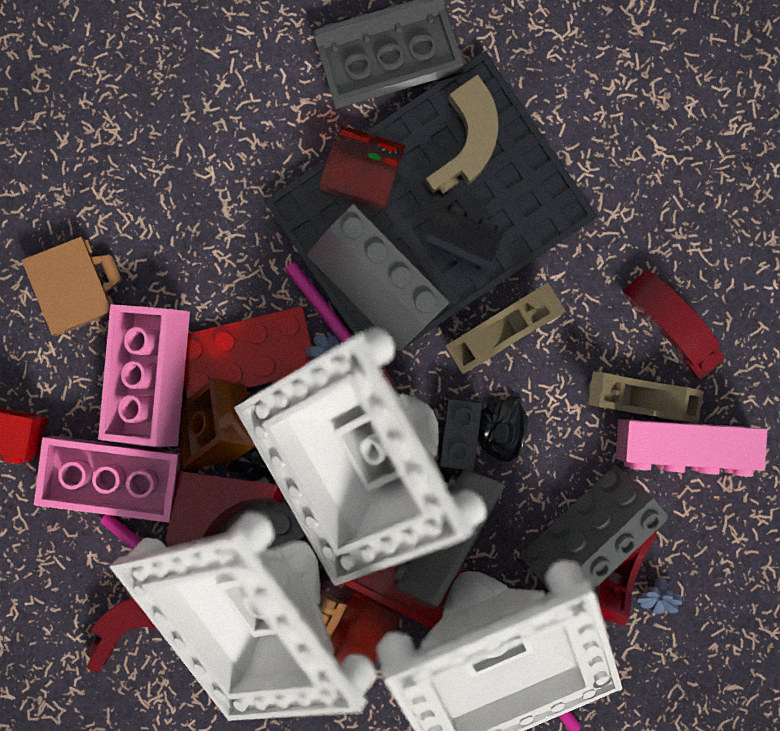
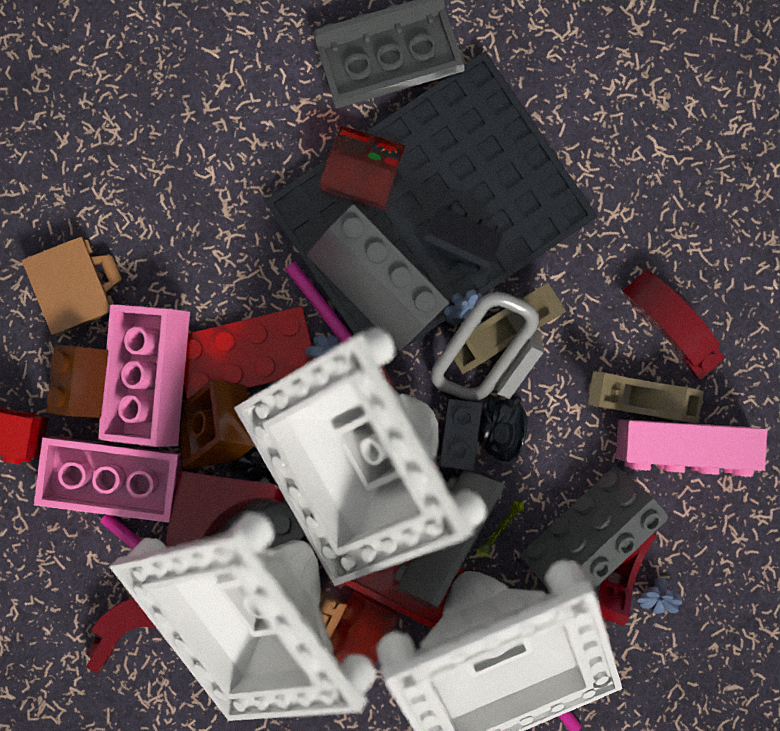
dark tan arch [425,74,498,194] -> none
none -> reddish brown slope [47,344,108,418]
none -> light grey bar [431,292,544,401]
none -> sand blue plant [444,290,482,326]
none -> clear neon green hinge [477,500,525,558]

